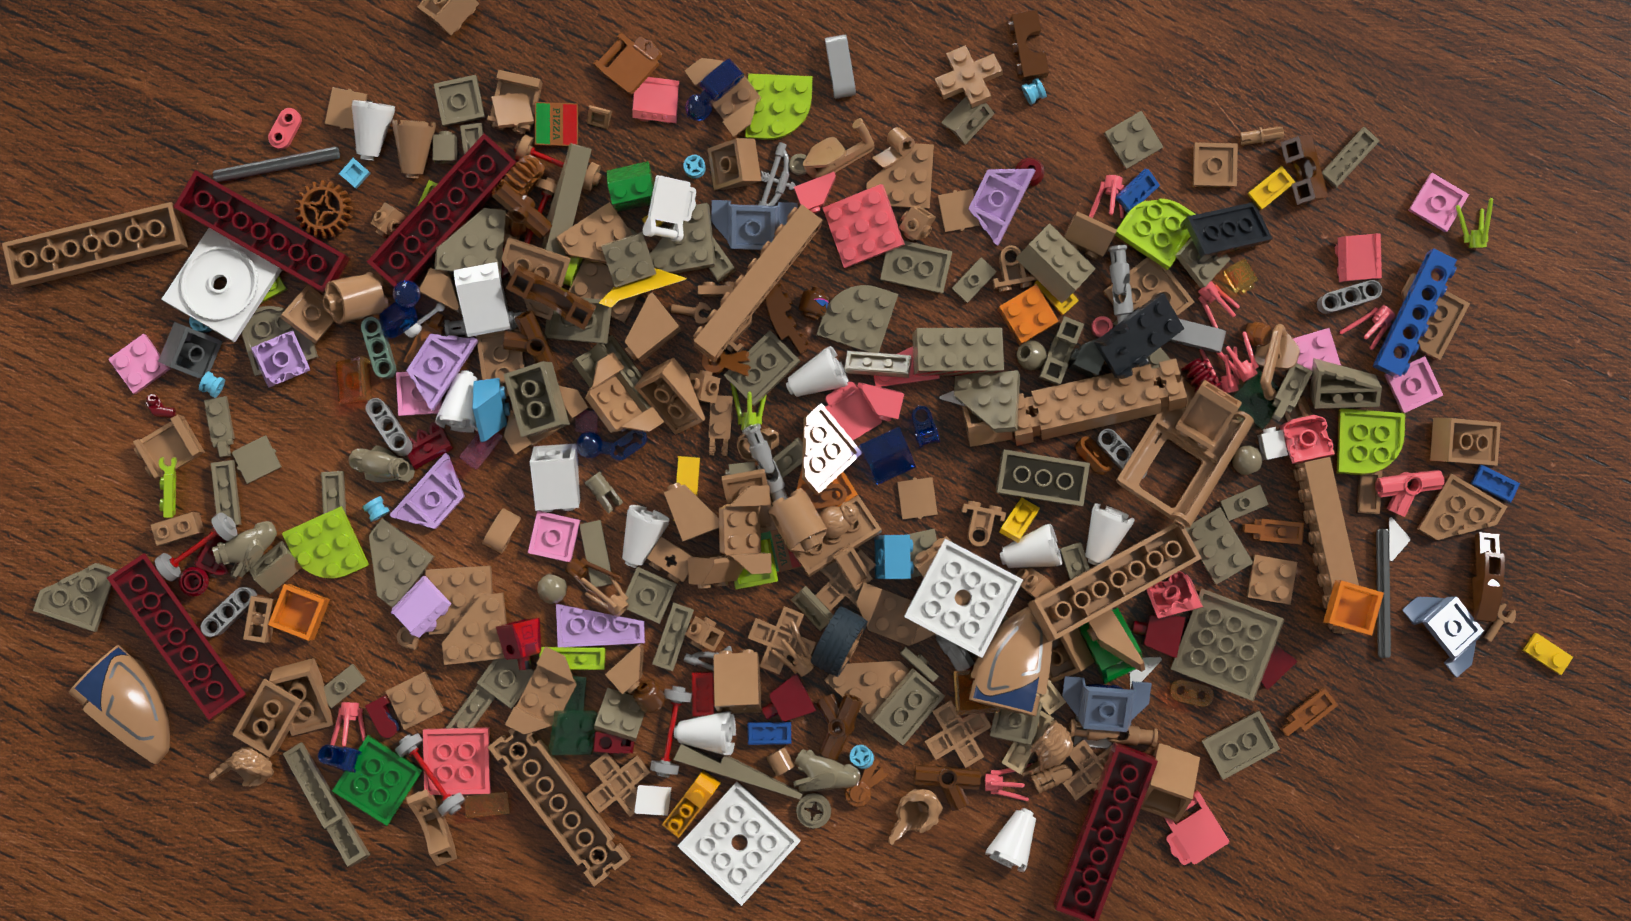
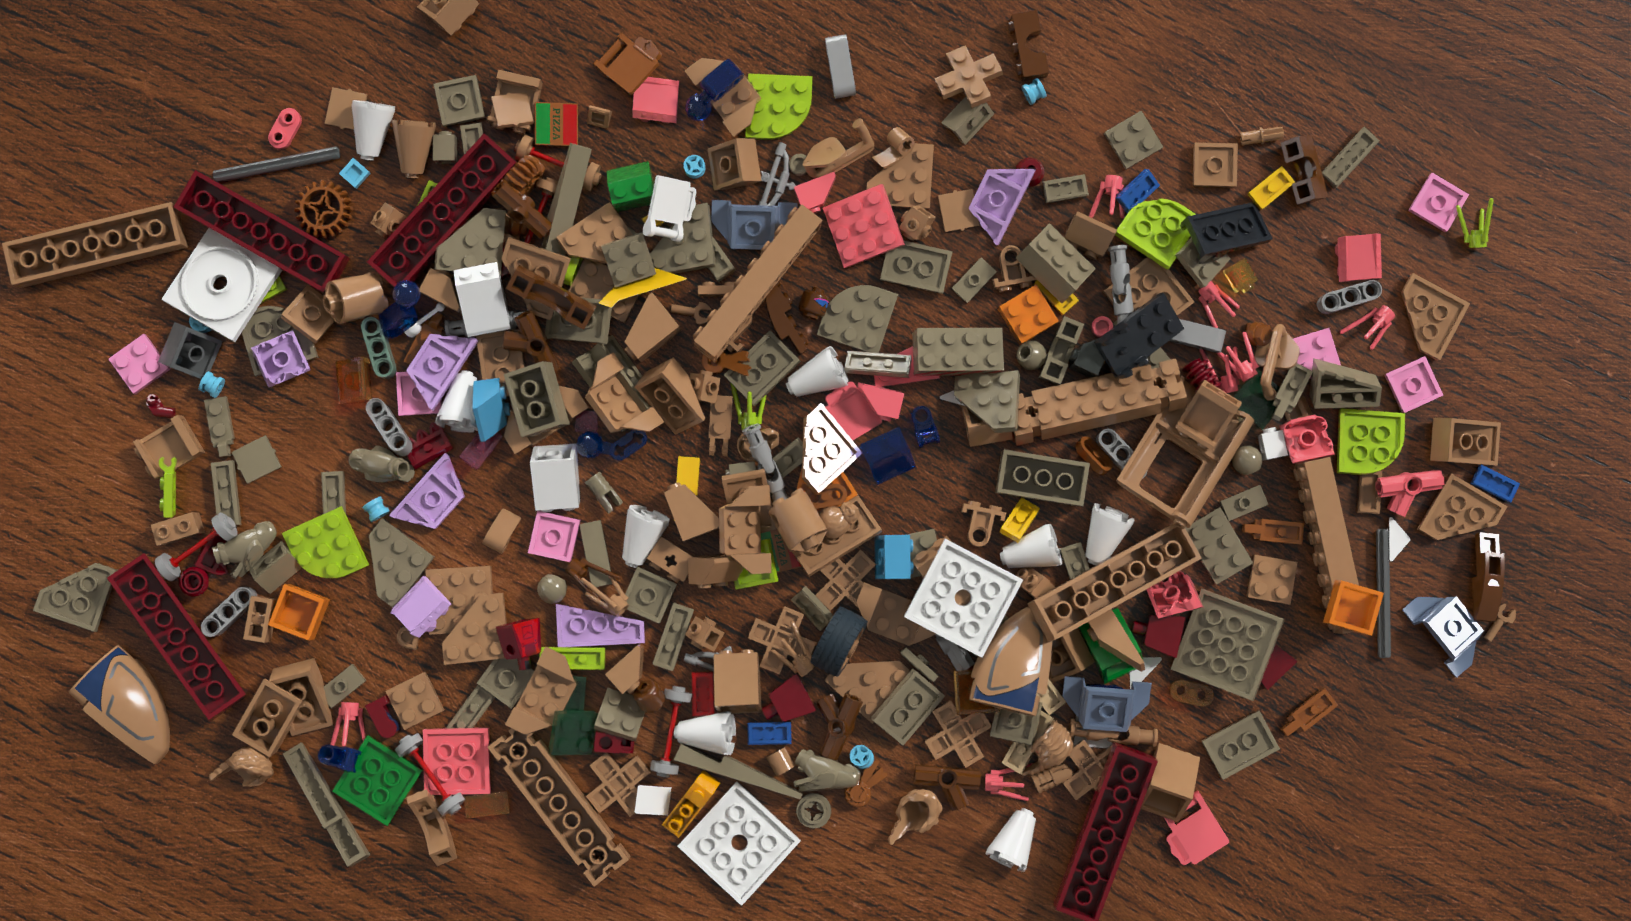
medium nougat tile [832,544,873,592] -> none
medium nougat piece [897,477,938,519] -> none
blue brick [1372,248,1457,378] -> none
yellow plate [1523,633,1573,675] -> none
none -> dark tan plate [1042,174,1089,204]

